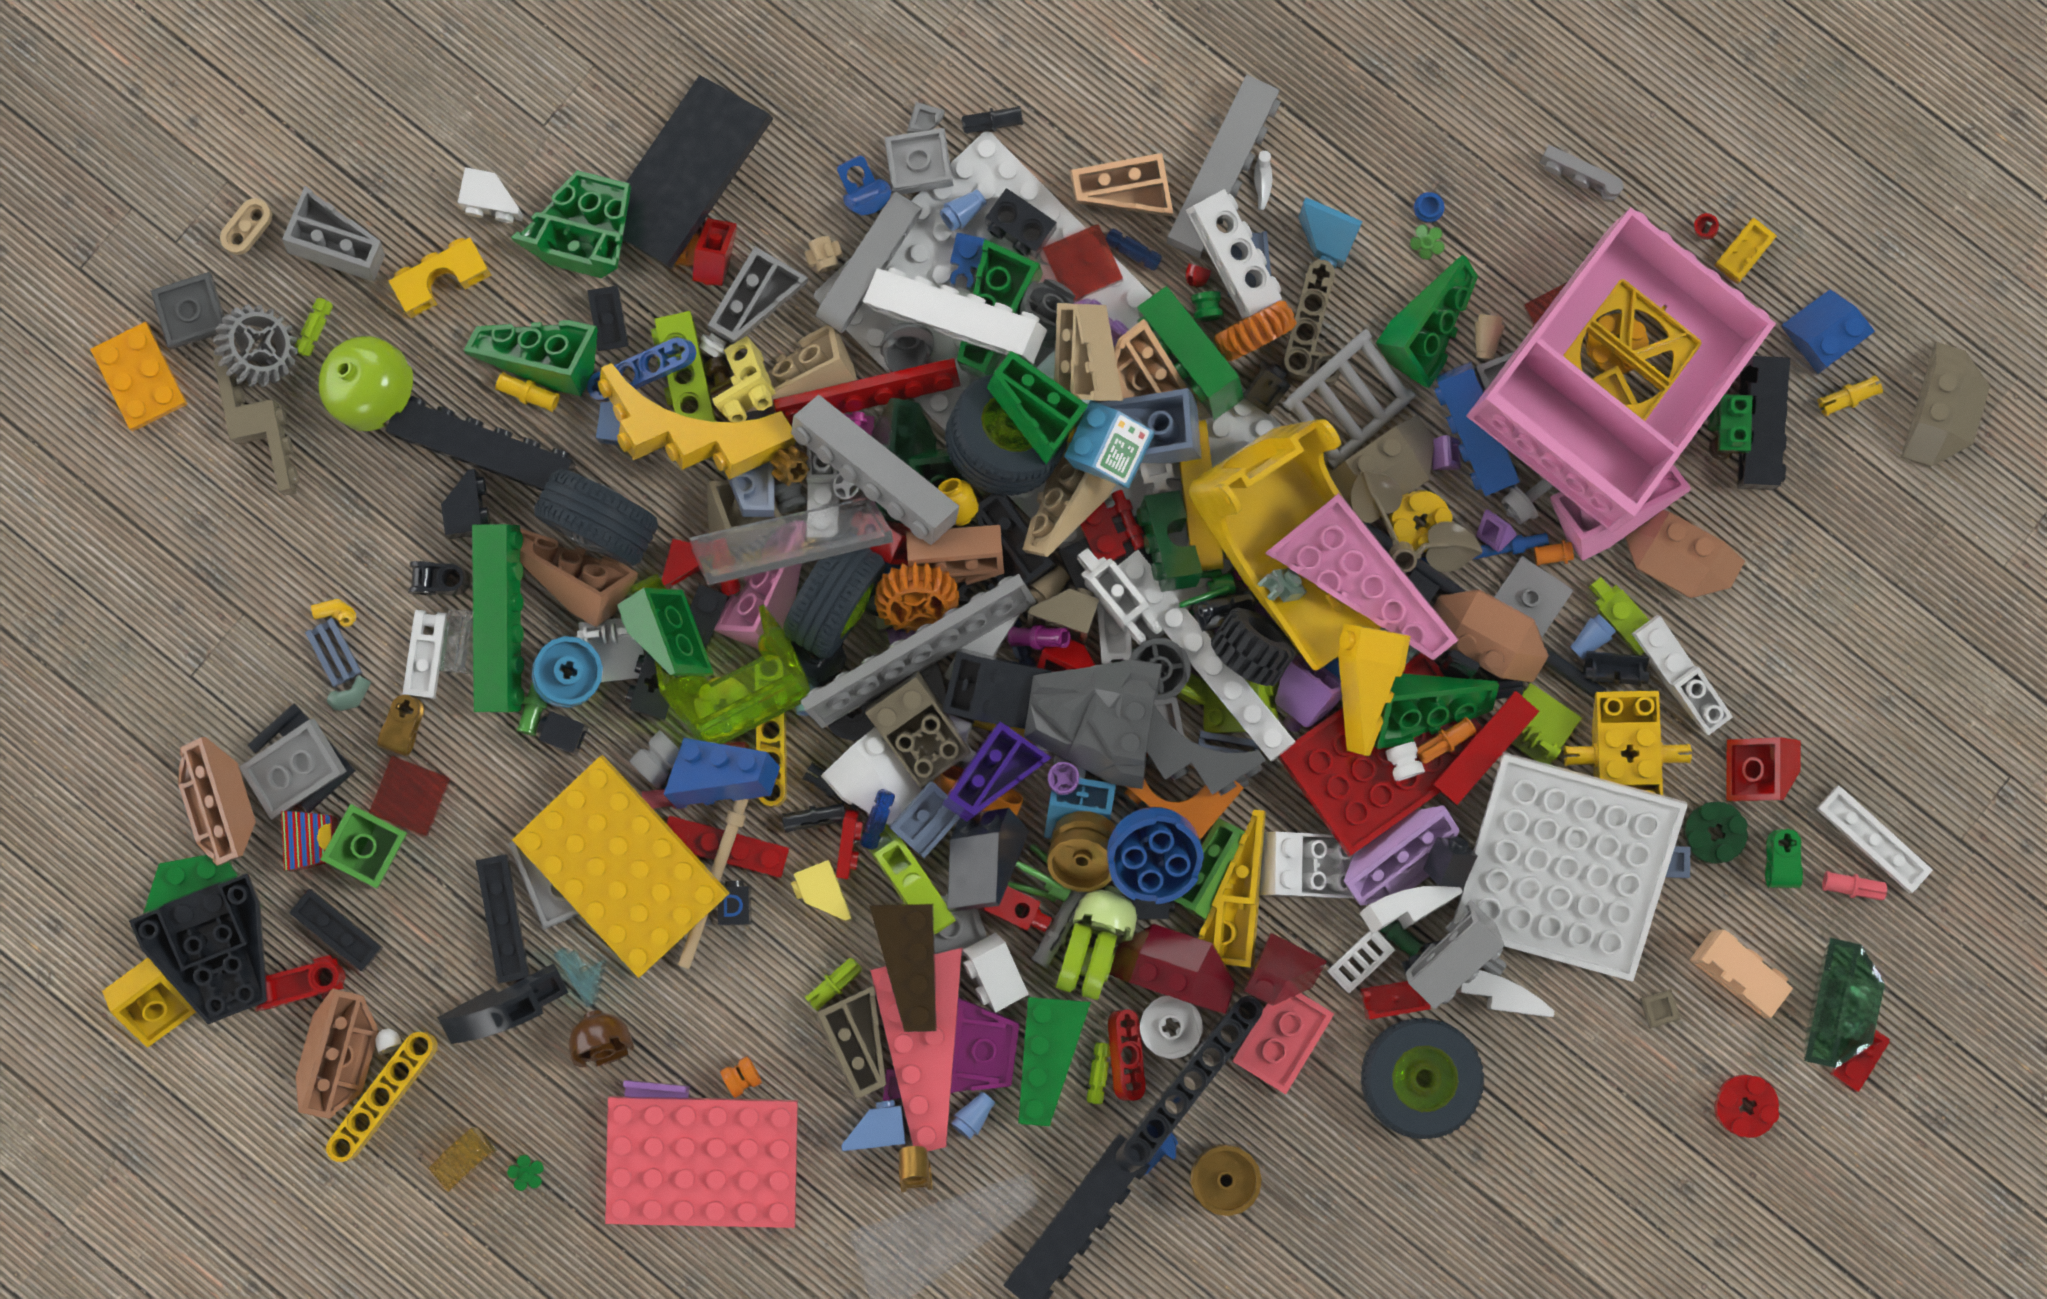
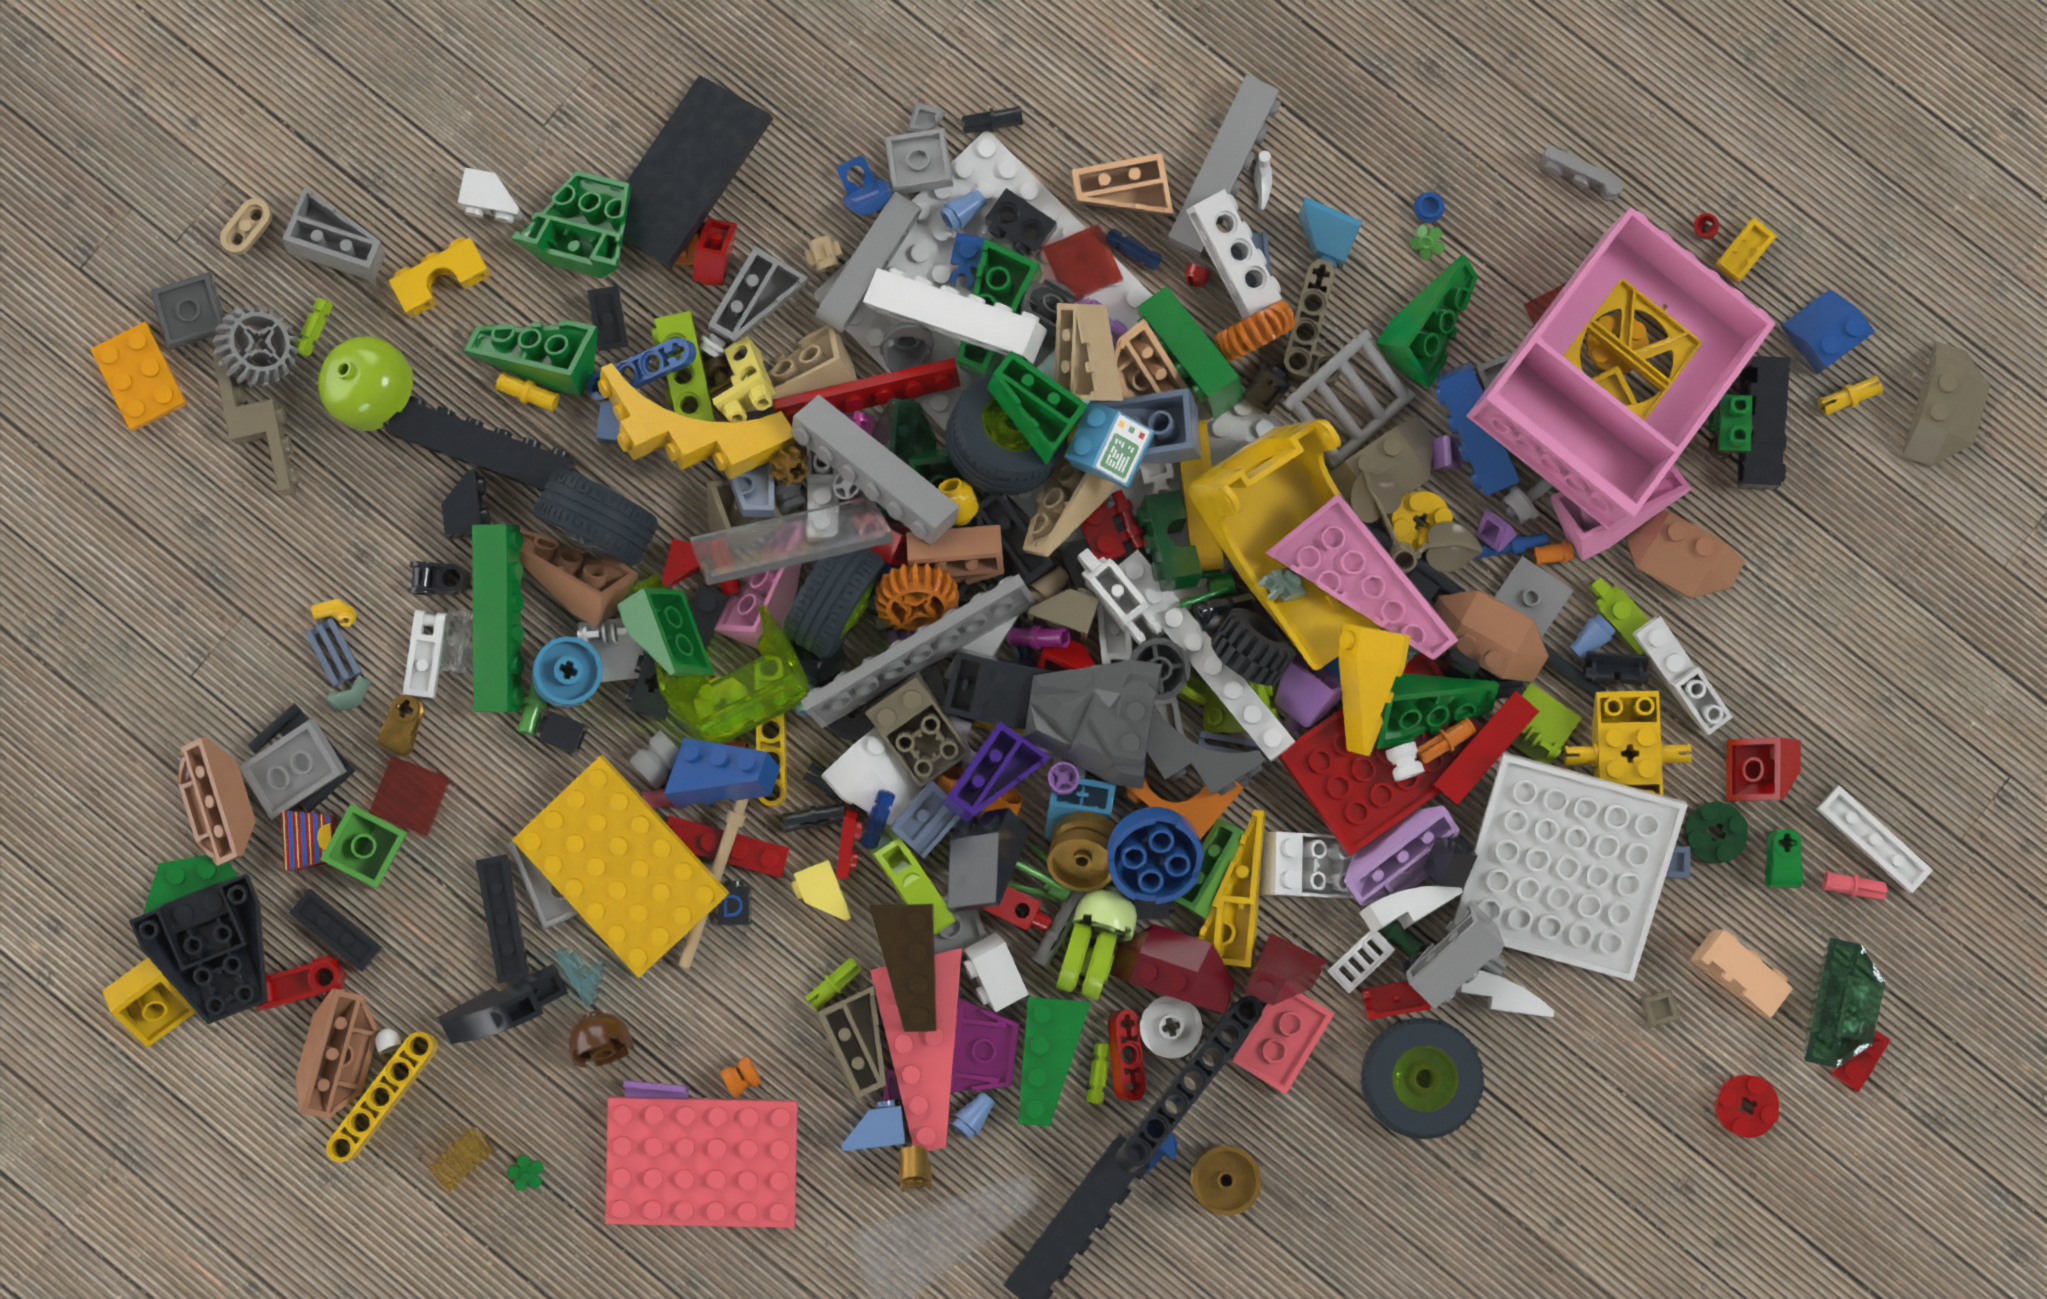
green wheel [1191,291,1224,322] -> none
tan cone [1475,314,1505,360] -> none

